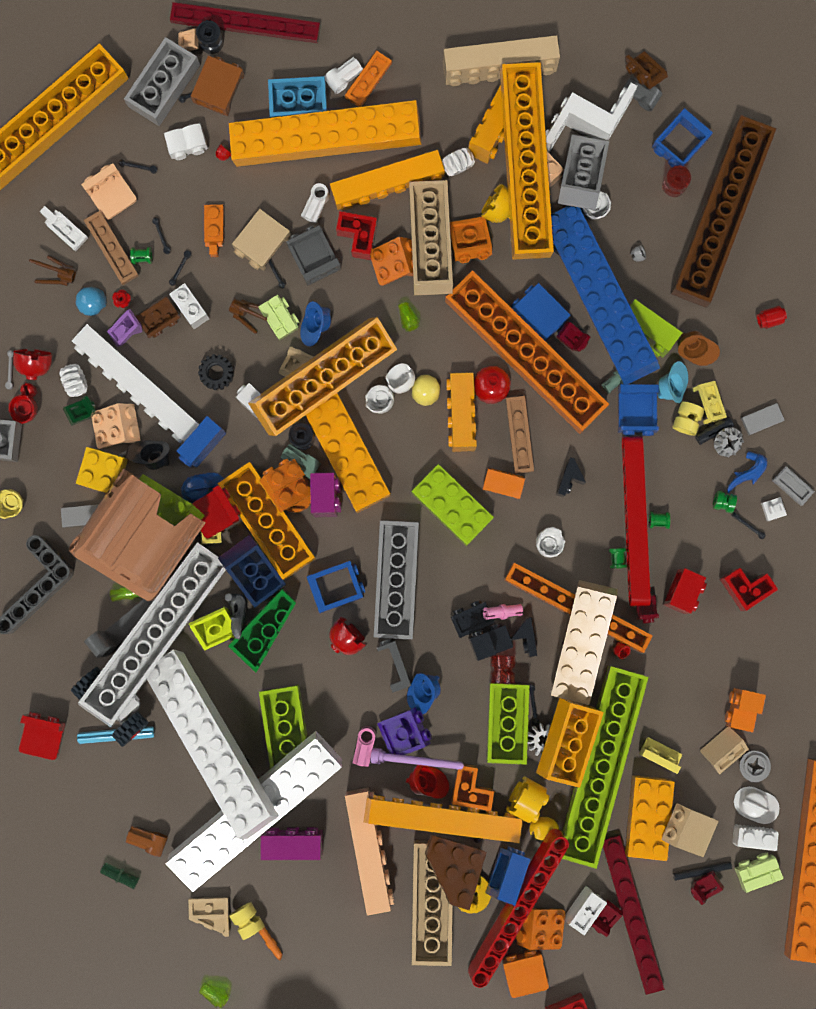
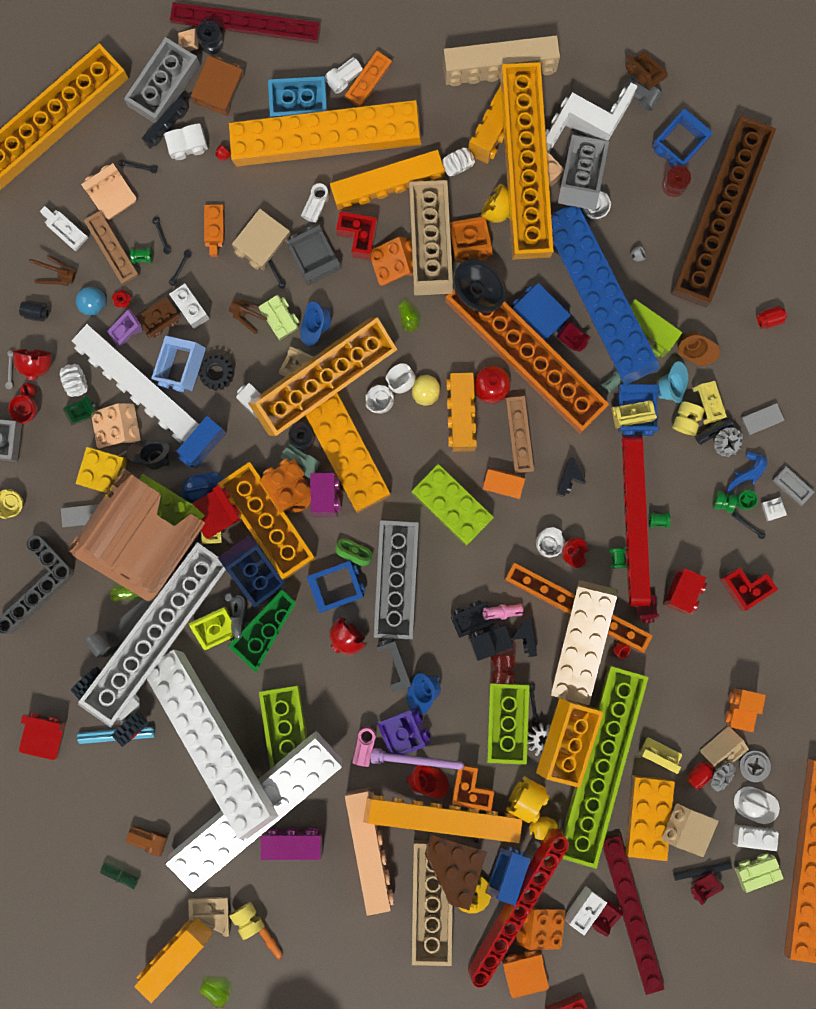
none -> black brick [19,300,50,322]
none -> light orange brick [134,917,214,1003]
none -> black plate [141,97,188,149]
none -> light blue window [151,336,206,392]
none -> bright green plate [335,539,373,566]
none -> black dish [453,259,506,313]
none -> red hair [561,537,589,568]
none -> light yellow hinge [611,401,657,428]
none -> red brick [686,761,715,790]
none -> light grey gear [711,763,736,792]
none -> green wheel [736,490,758,511]

